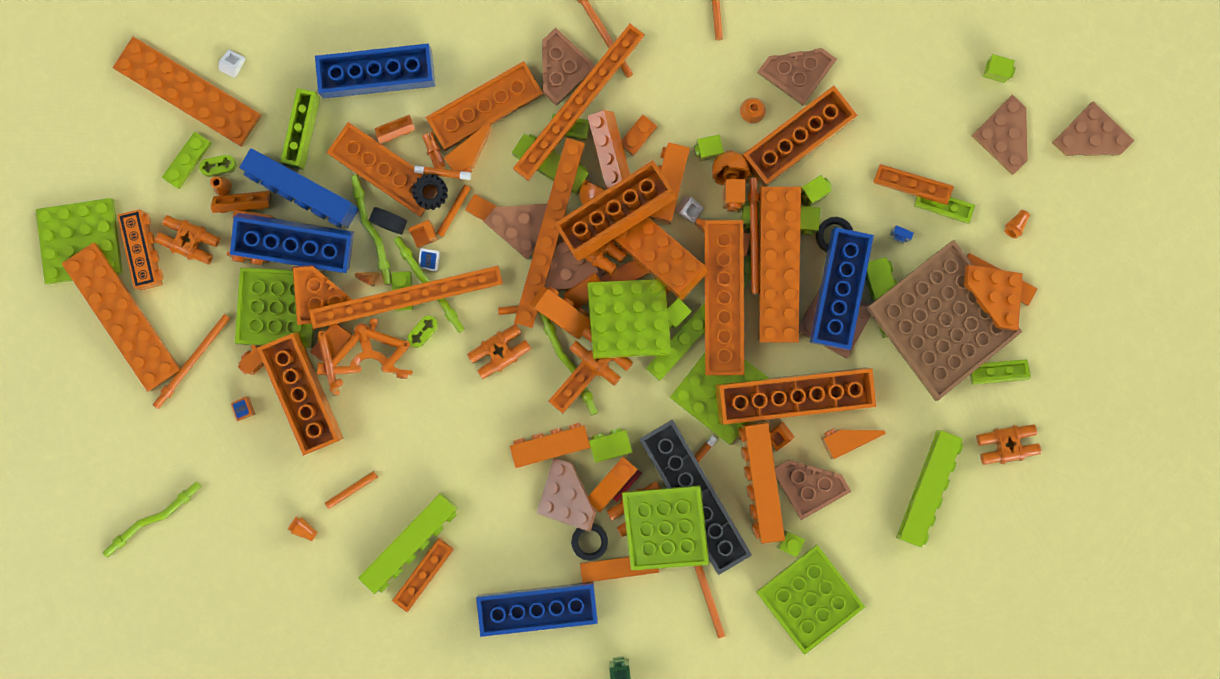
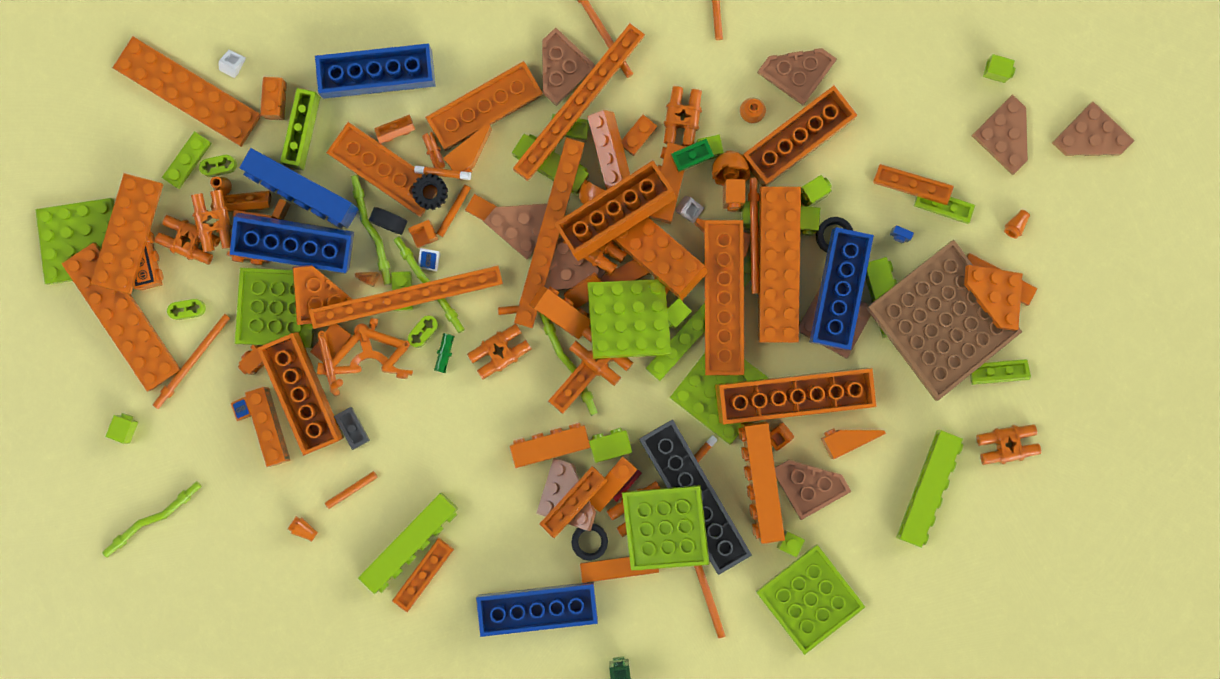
none -> orange plate [91,173,163,294]
none -> lime brick [105,413,138,444]
none -> lime beam [167,299,206,320]
none -> orange pin [191,190,233,252]
none -> orange brick [245,387,291,467]
none -> orange brick [260,77,287,120]
none -> orange tile [272,199,291,220]
none -> dark grey plate [334,407,370,450]
none -> green pin [434,333,455,373]
none -> orange plate [539,466,608,538]
none -> orange pin [664,86,702,147]
none -> green plate [671,139,714,173]

